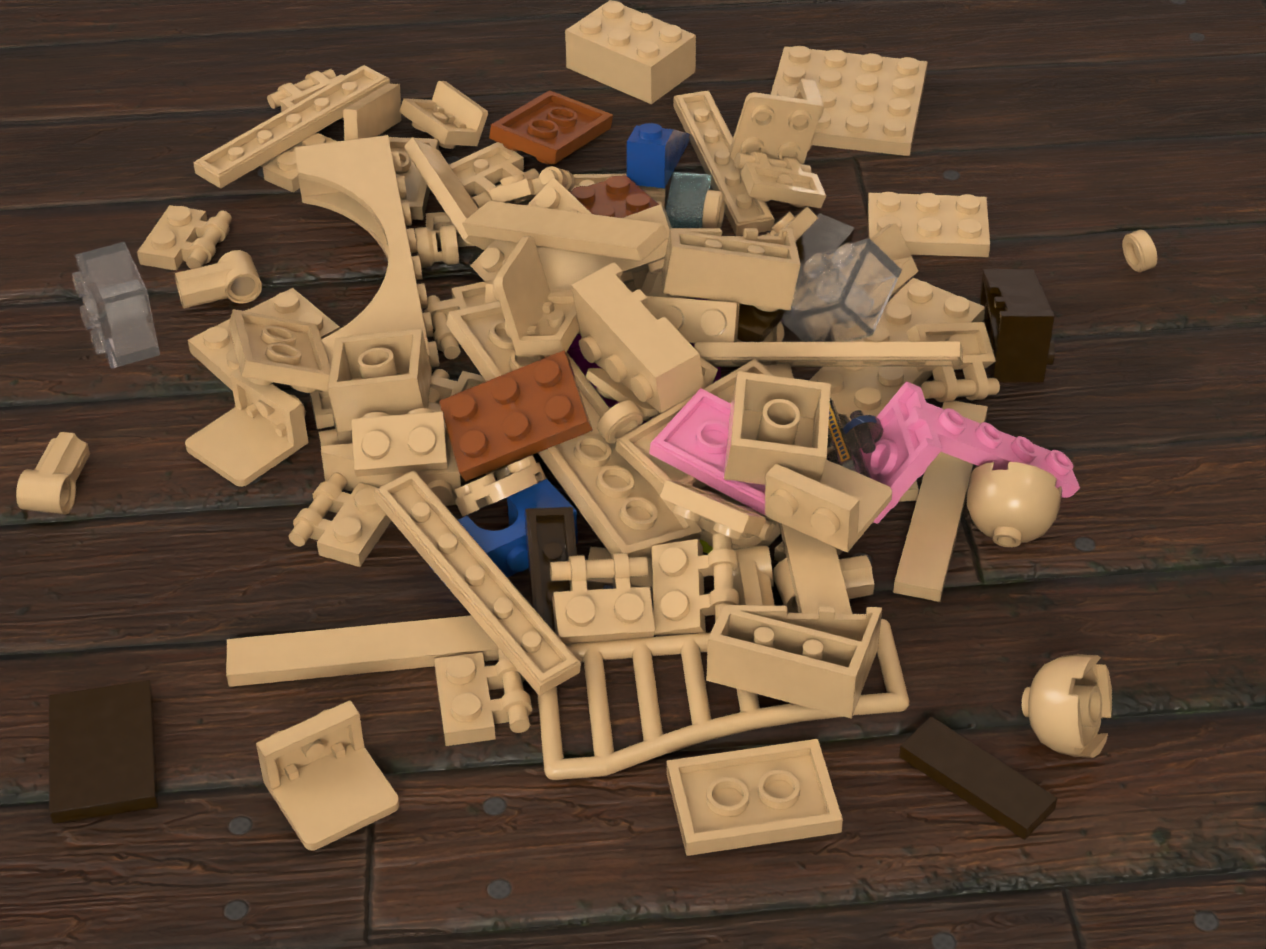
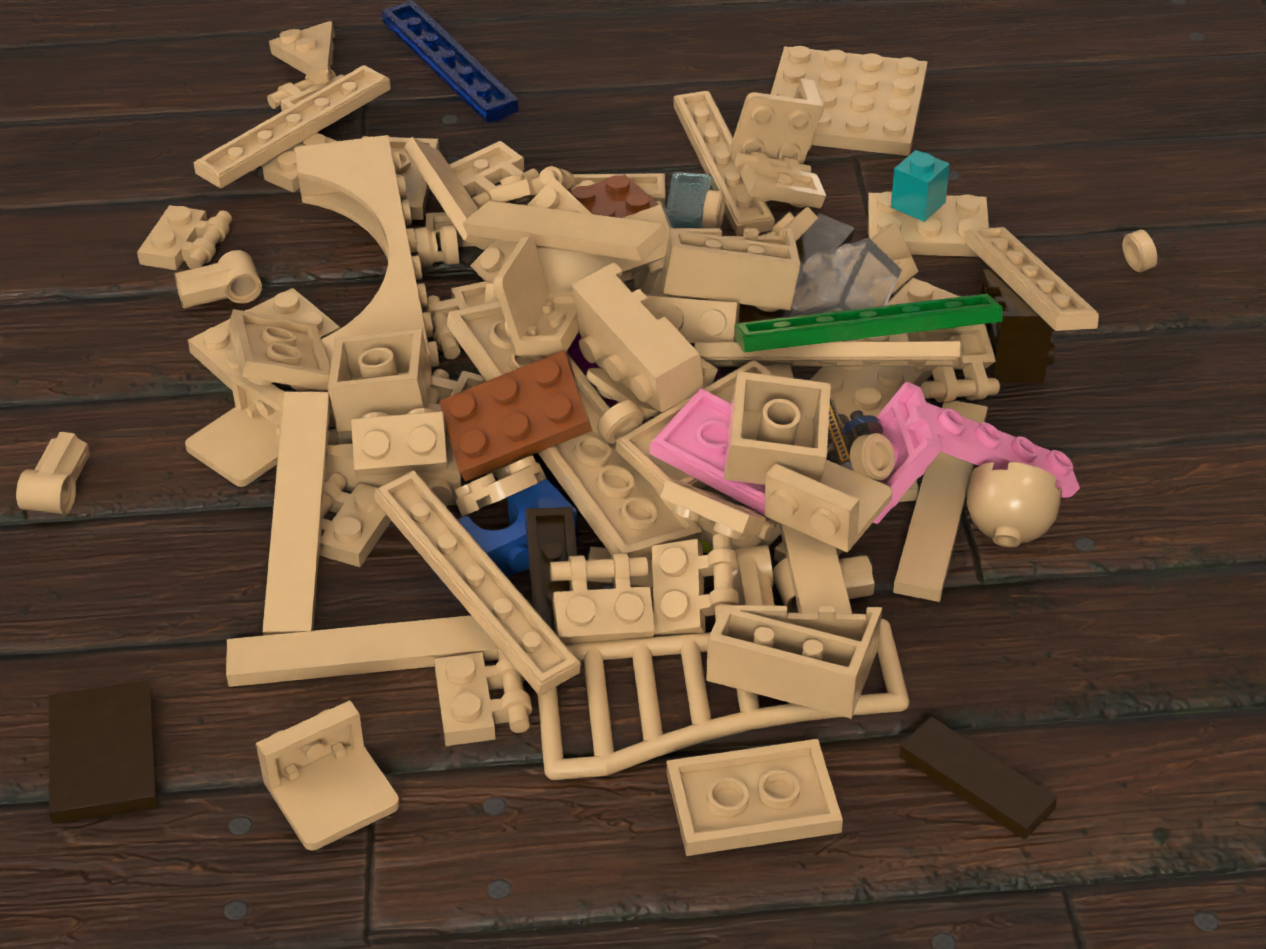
clear brick [72,242,160,369] -> none
tan tile [343,83,401,141] -> none
tan bracket [399,81,488,149] -> none
dark orange plate [489,90,613,164] -> none
tan brick [565,0,696,104] -> none
blue slope [627,123,690,189] -> none
tan cylinder [1022,654,1112,758] -> none
none -> tan tile [262,392,331,636]
none -> tan wing [269,21,335,84]
none -> clear blue plate [382,0,519,123]
none -> green tile [734,294,1003,353]
none -> tan tile [850,433,895,481]
none -> teal brick [891,150,950,222]
none -> tan tile [966,227,1099,331]

